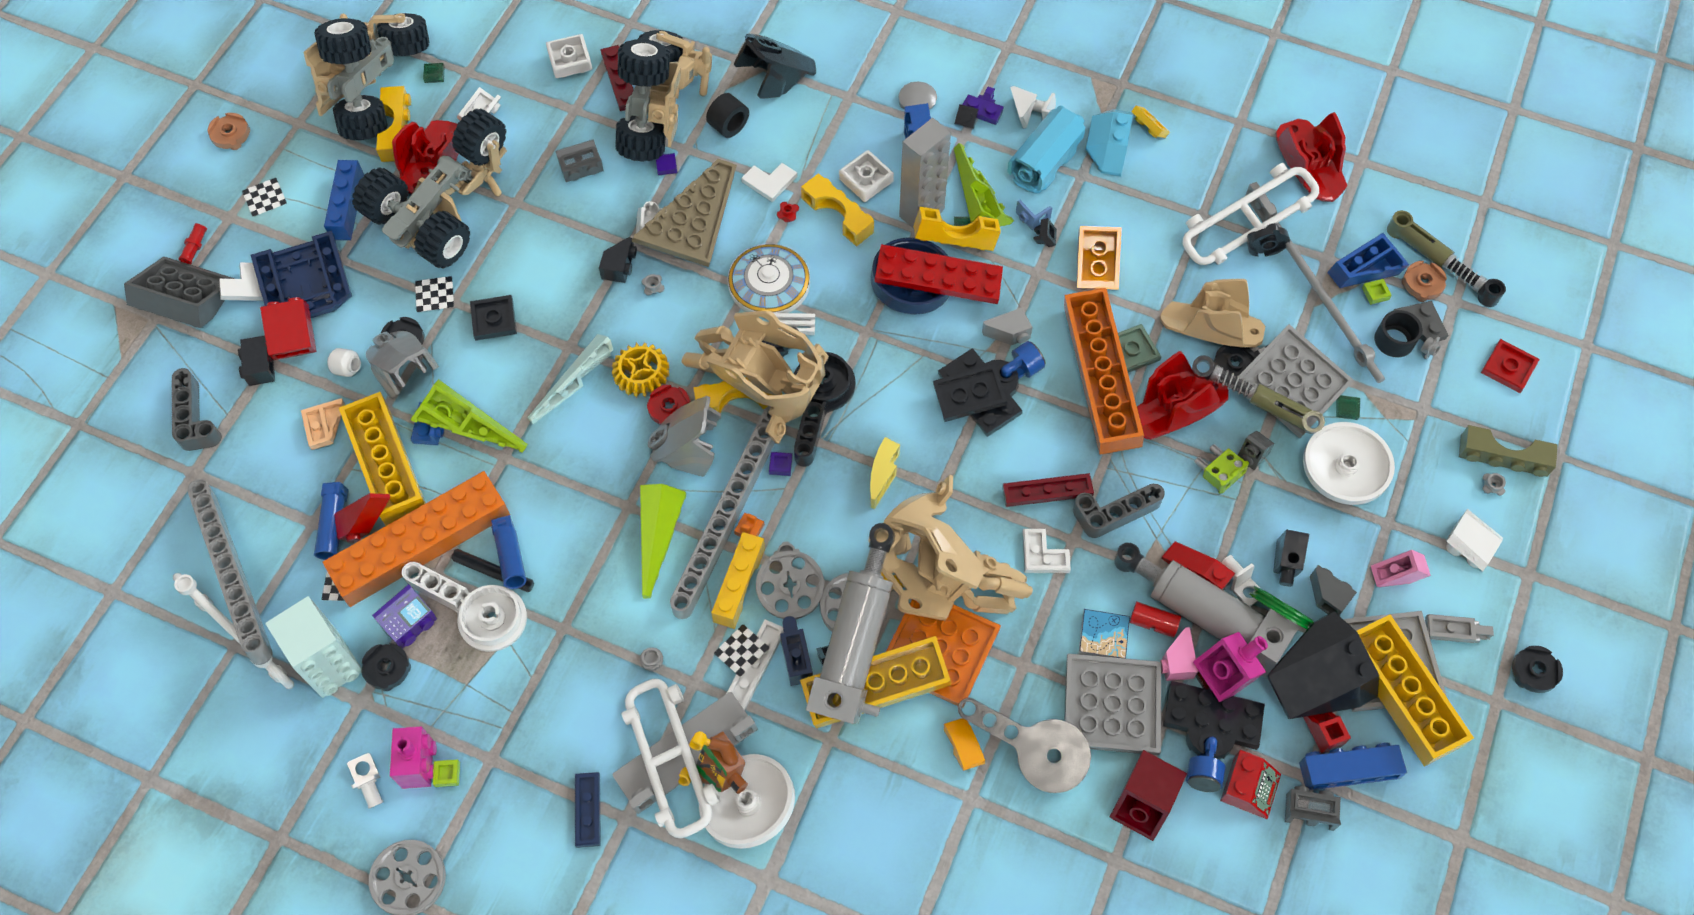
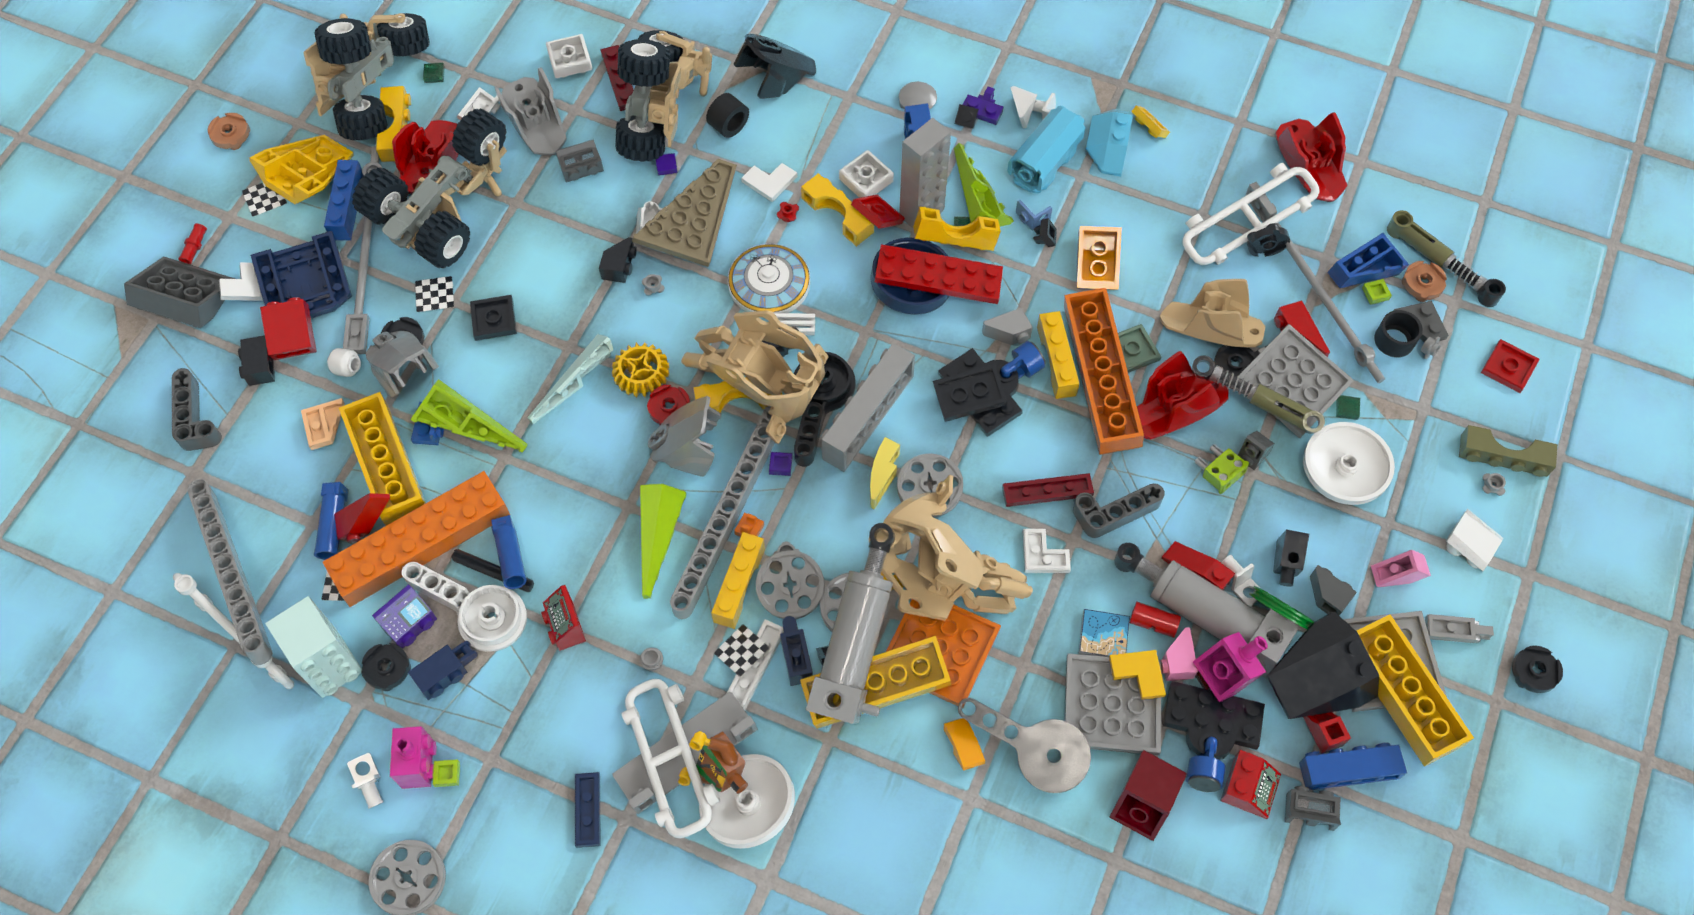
none -> yellow wedge [249,134,354,204]
none -> light grey bar [343,146,382,354]
none -> dark blue brick [408,641,478,700]
none -> light grey piece [494,68,567,155]
none -> red slope [541,585,586,651]
none -> light grey brick [821,343,915,472]
none -> red tile [851,195,905,229]
none -> light grey wedge [897,454,963,517]
none -> yellow arch [1037,311,1079,399]
none -> yellow tile [1109,650,1166,700]
none -> red slope [1274,300,1330,357]

